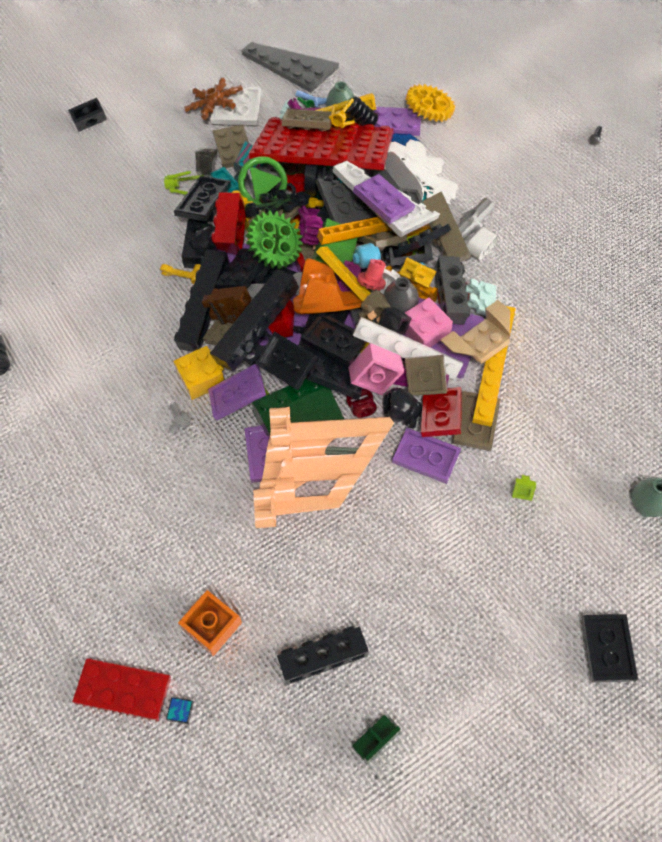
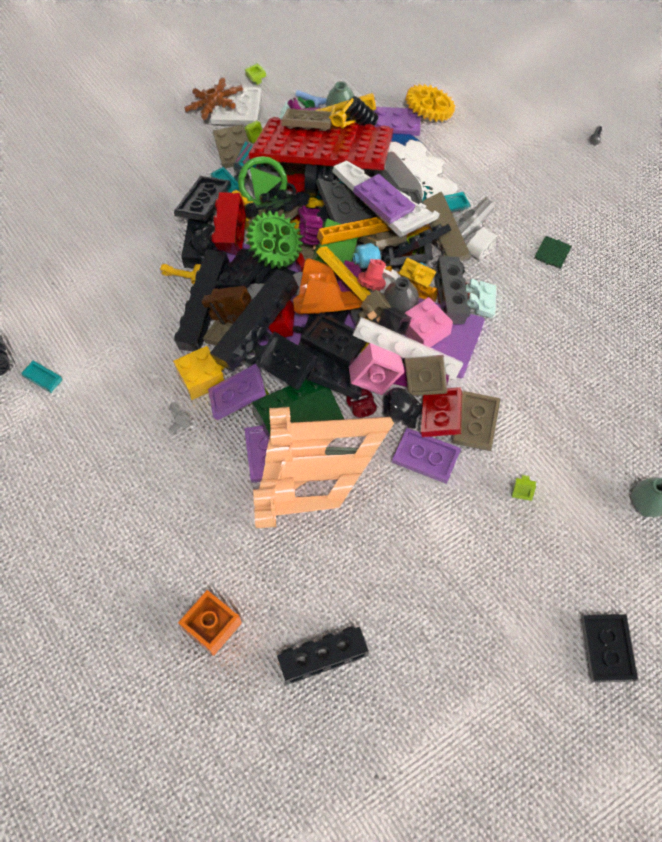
black brick [68,97,107,132] -> none
red plate [72,658,171,721] -> none
lime plant [164,171,204,195] -> none
tile [166,697,194,725] -> none
clear smoke arch [195,148,218,175] -> none
dark grey wing [242,42,339,93] -> none
dark green panel [352,715,401,765] -> none
tan piece [441,300,510,364] -> none
yellow plate [472,306,516,427] -> none
none -> teal tile [21,361,63,393]
none -> lime tile [244,120,263,144]
none -> lime tile [245,63,266,85]
none -> teal tile [444,192,471,212]
none -> clear green piece [534,236,572,269]

